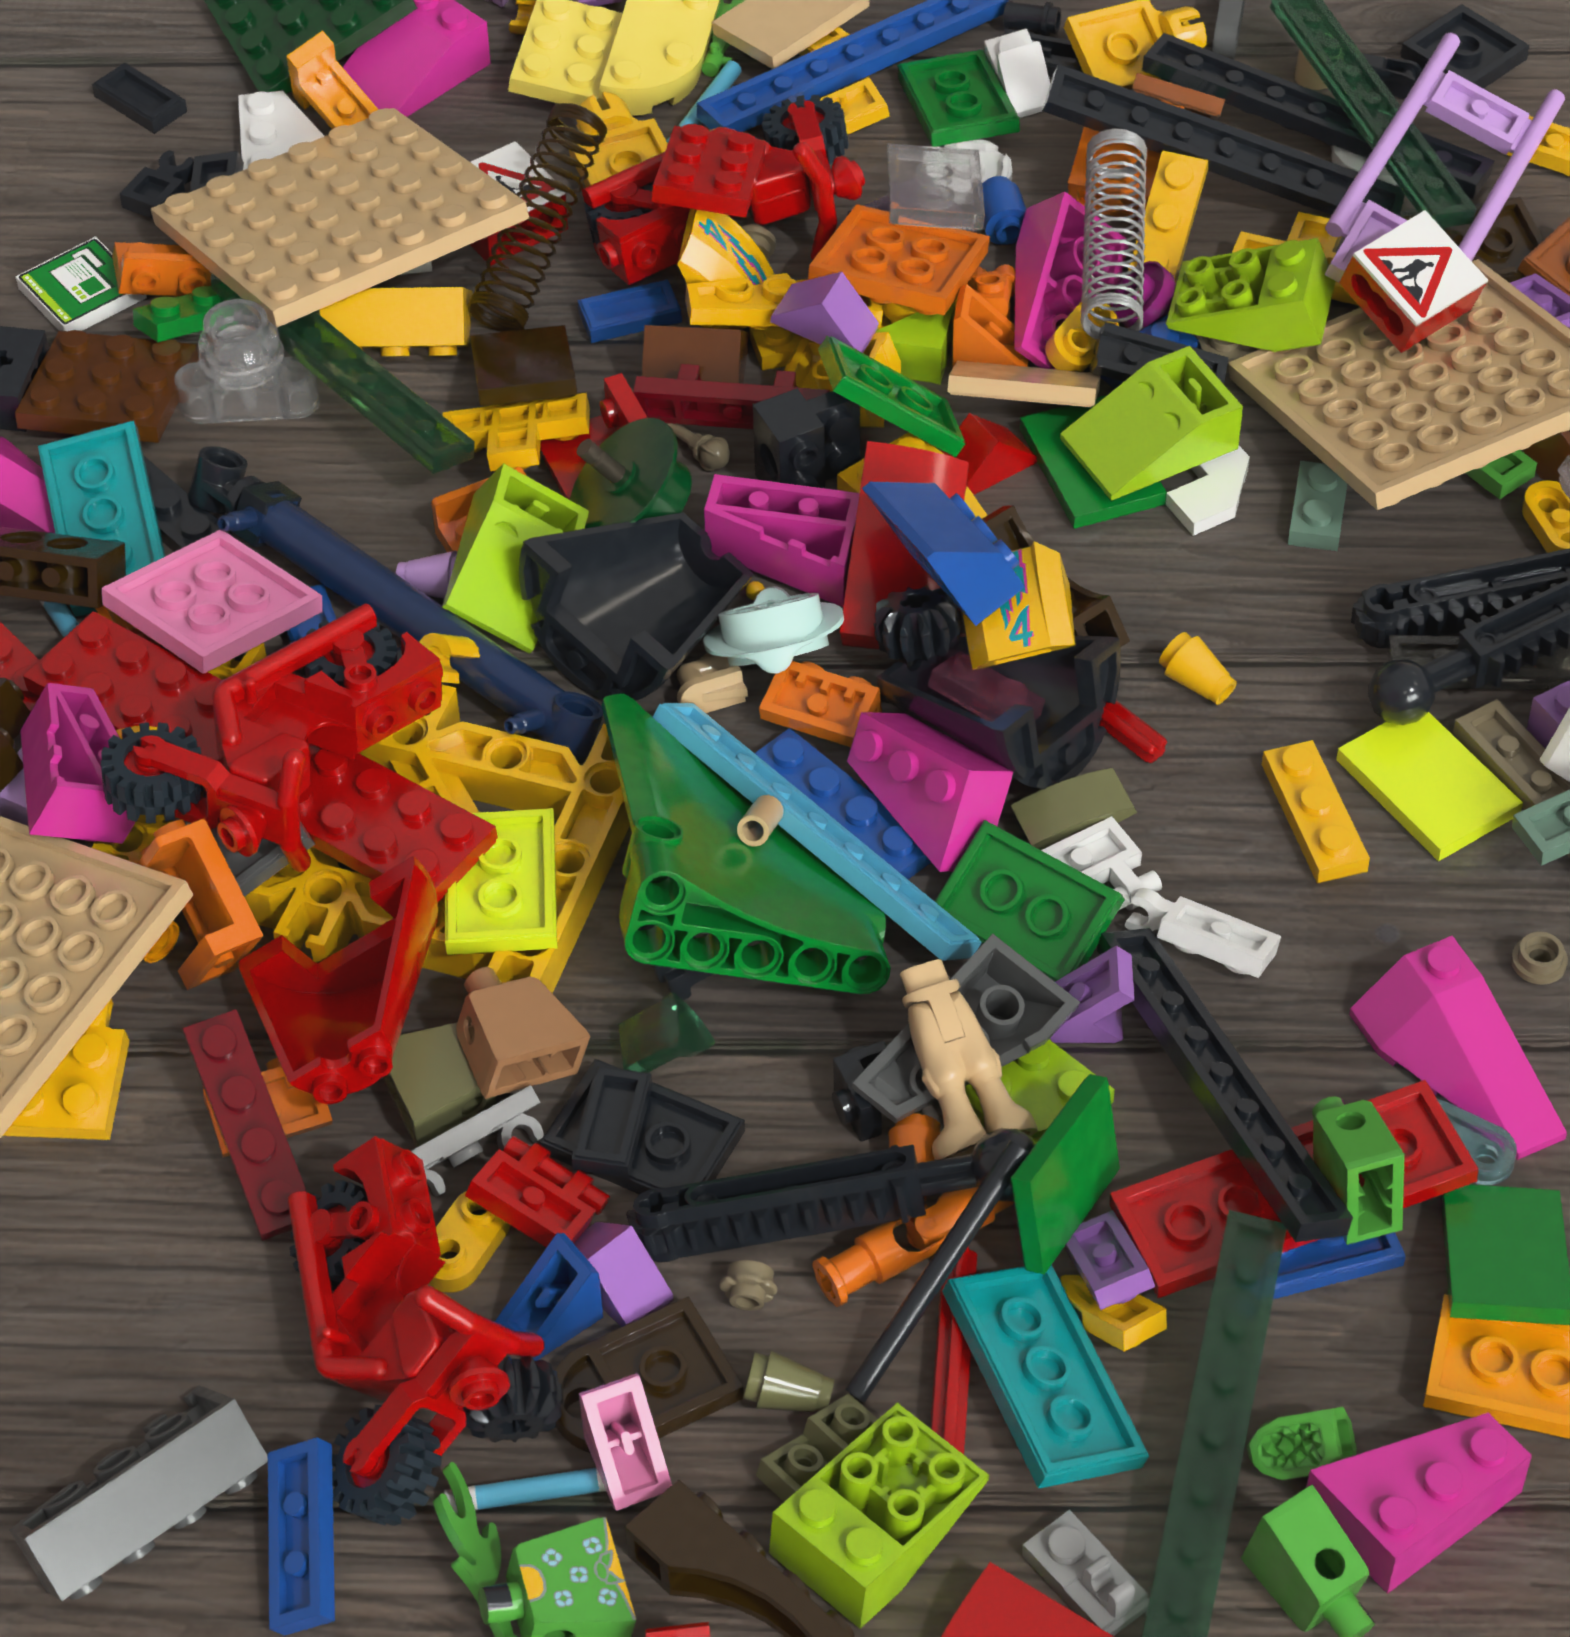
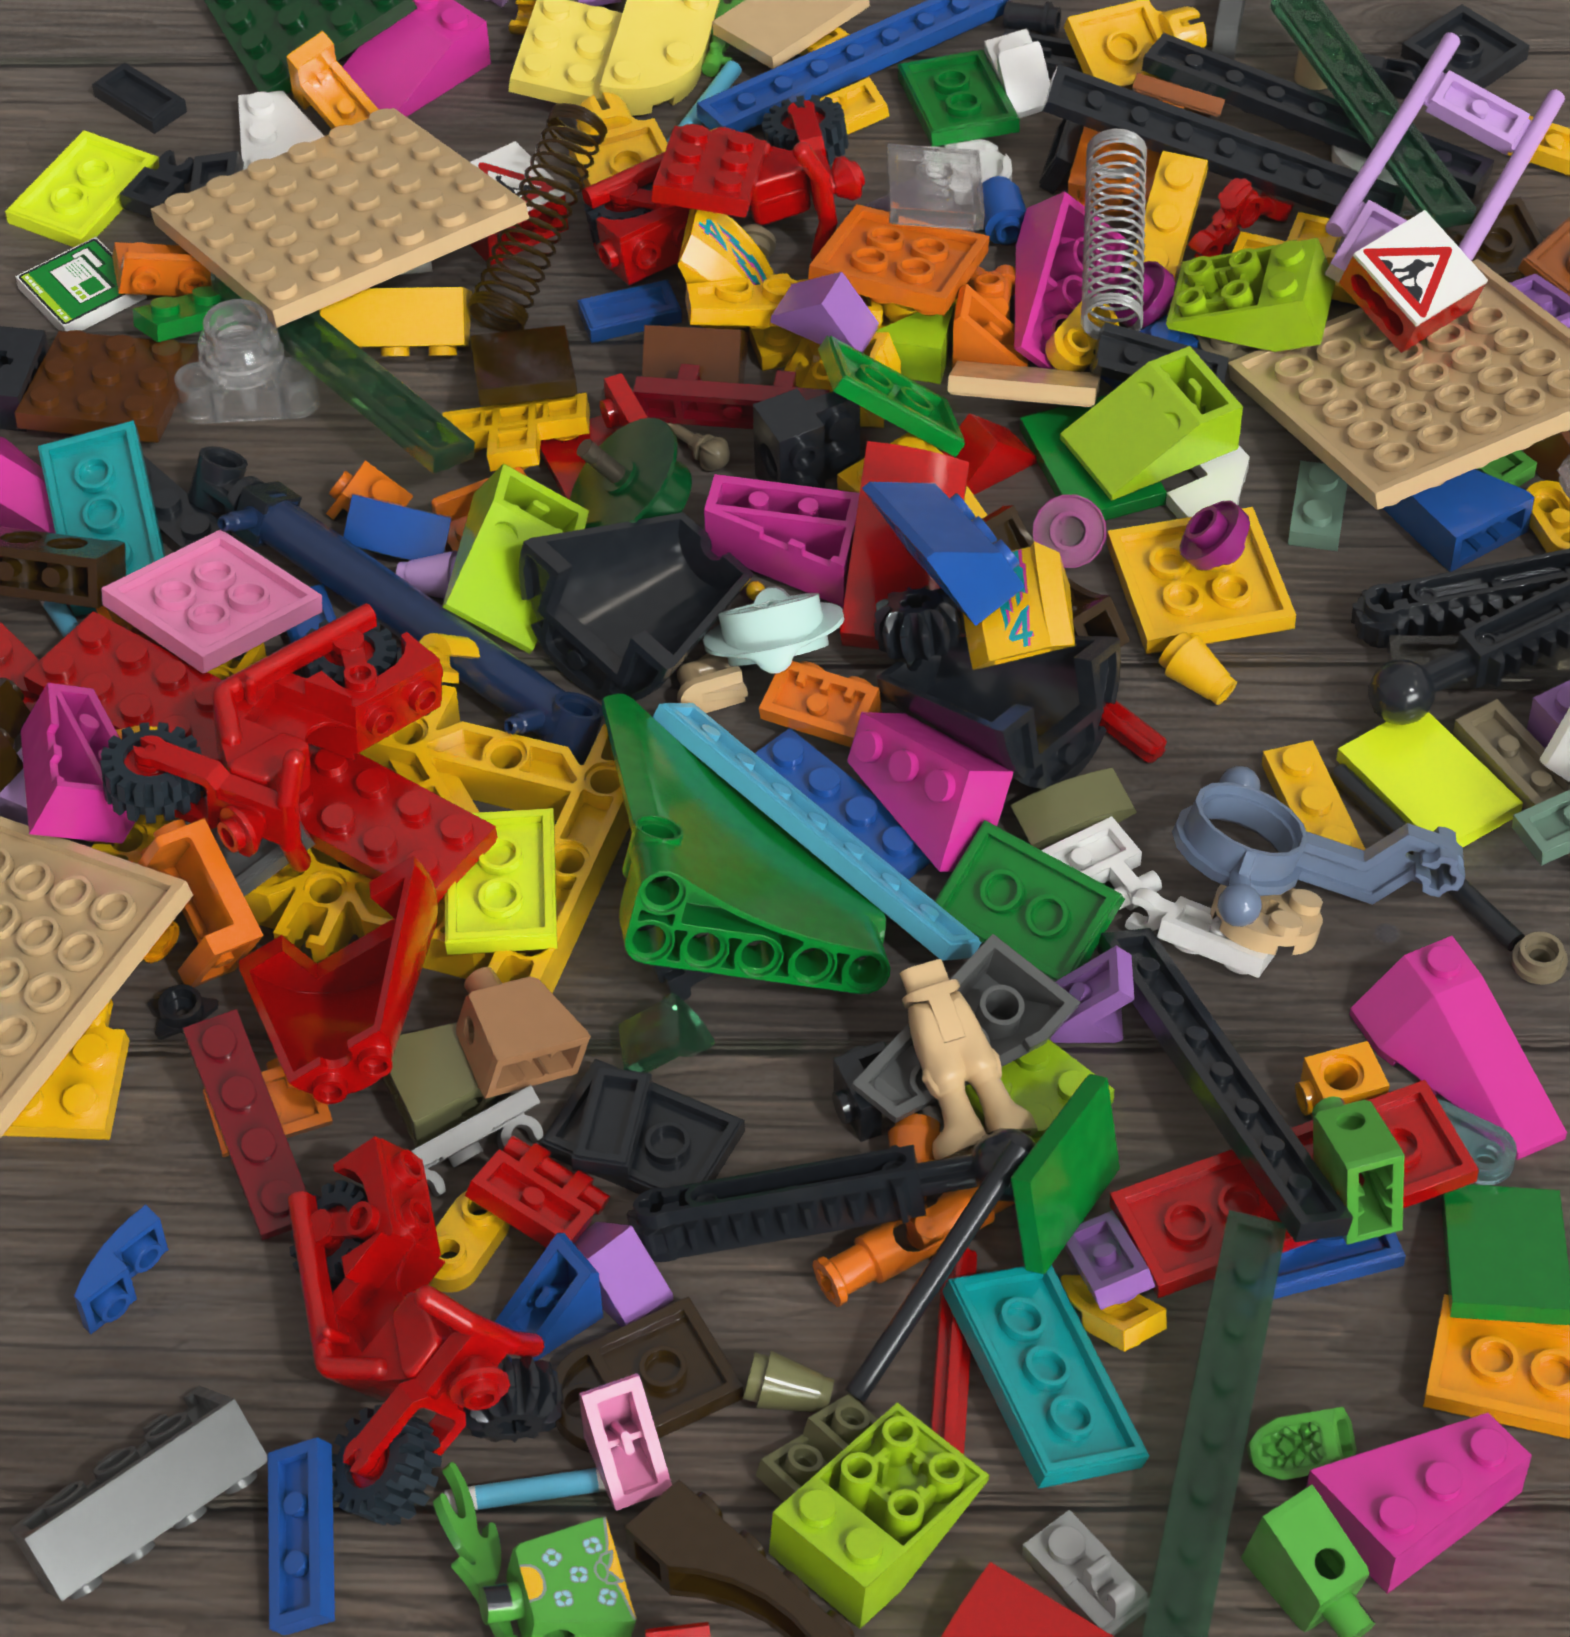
dark tan plate [719,1260,778,1311] -> none
tan piece [737,795,784,847] -> none
clear pink plate [928,651,1045,722] -> none
none -> neon yellow tile [5,130,160,247]
none -> blue slope [74,1204,168,1334]
none -> black plate [147,982,219,1040]
none -> orange bracket [326,460,413,520]
none -> blue slope [343,493,452,560]
none -> magenta plate [1032,495,1106,568]
none -> black tile [1039,119,1084,194]
none -> yellow plate [1106,507,1296,654]
none -> sand blue piece [1172,766,1465,927]
none -> magenta plate [1180,500,1250,570]
none -> red piece [1188,178,1295,258]
none -> tan plate [1210,884,1323,955]
none -> light orange brick [1295,1041,1390,1119]
none -> black piece [1330,764,1525,951]
none -> blue slope [1382,469,1535,572]

